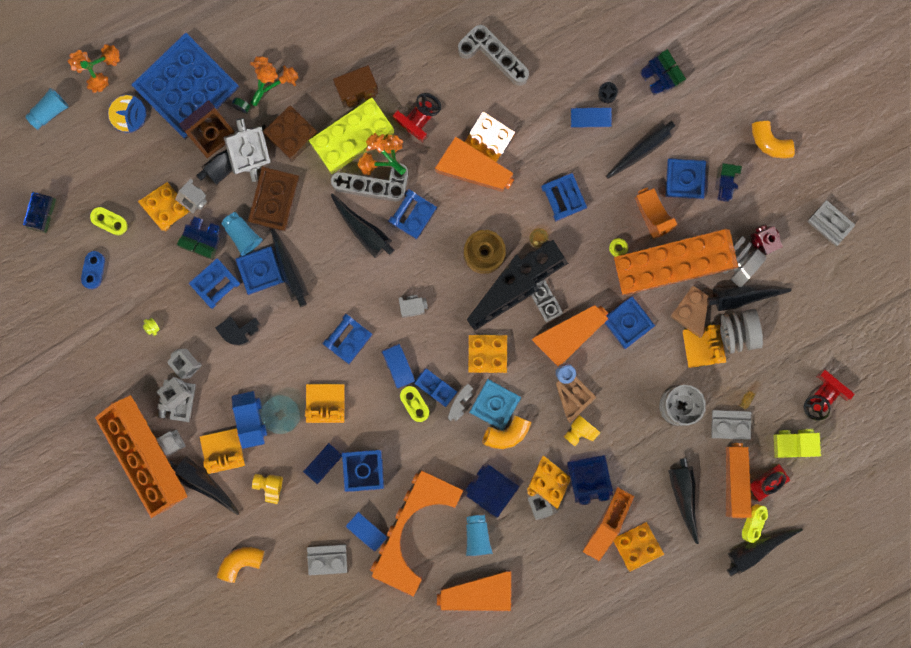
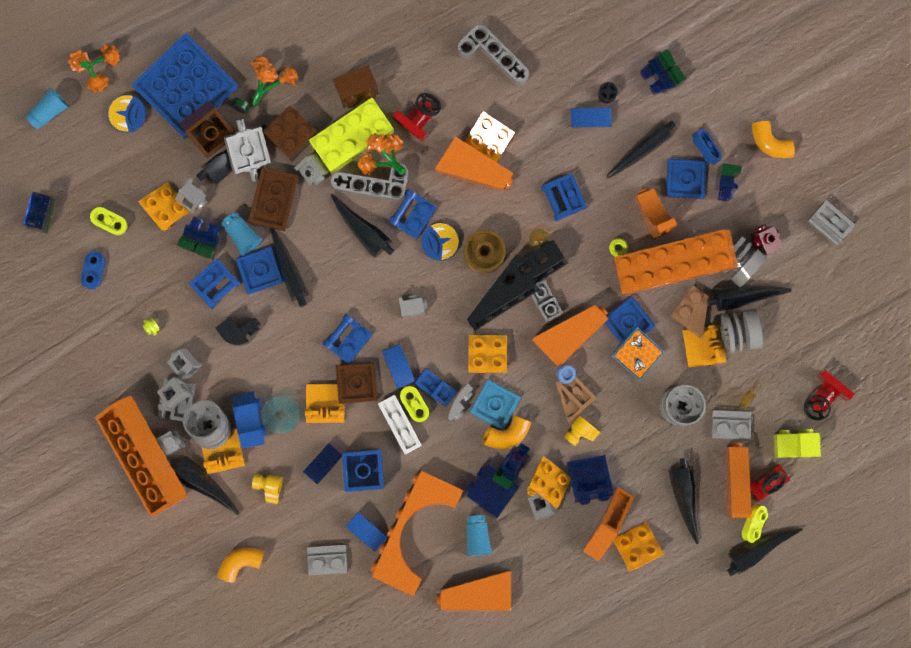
none -> light grey wheel [183,400,232,449]
none -> light grey brick [295,153,330,185]
none -> reddish brown plate [335,362,377,404]
none -> white plate [378,395,422,455]
none -> tile [421,223,459,261]
none -> clear blue hips [492,443,530,490]
none -> tile [611,327,665,381]
none -> blue plate [693,128,722,165]

